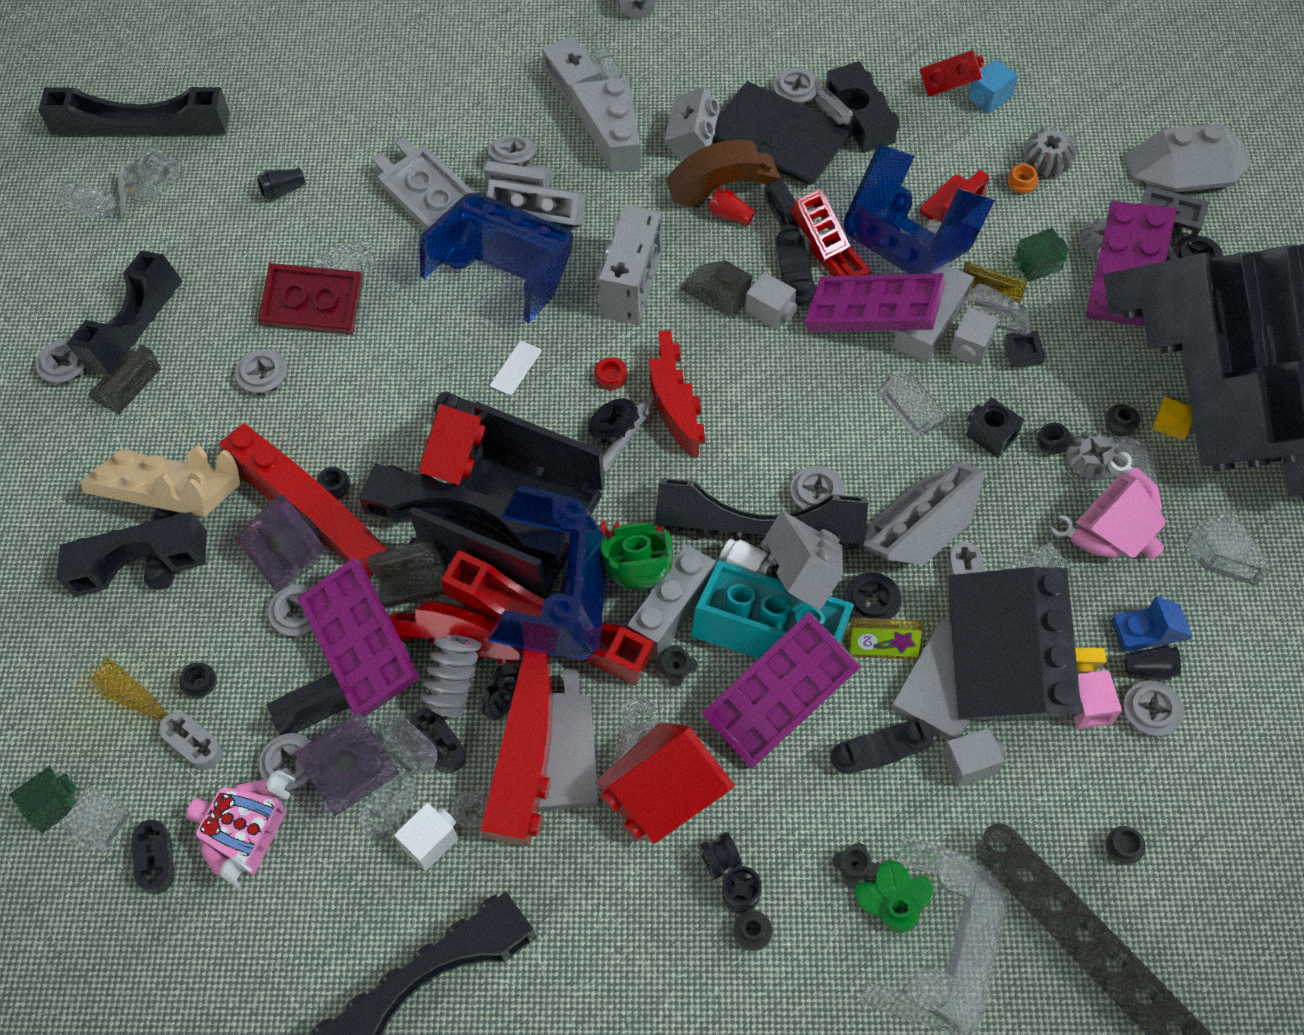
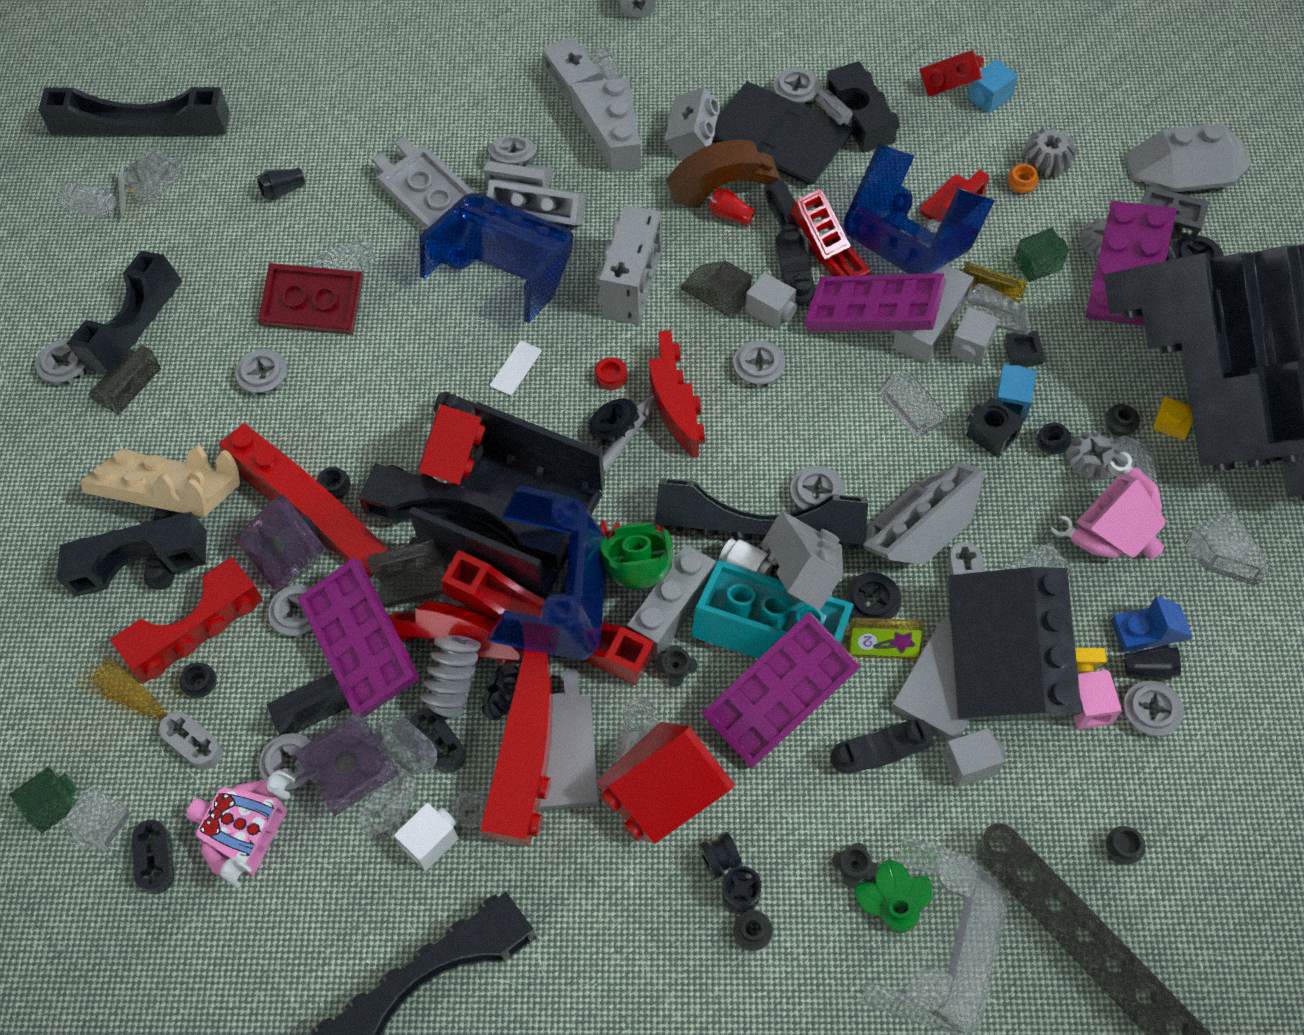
none -> red arch [110,557,263,684]
none -> light grey gear [733,341,785,388]
none -> dark azure brick [995,364,1037,421]

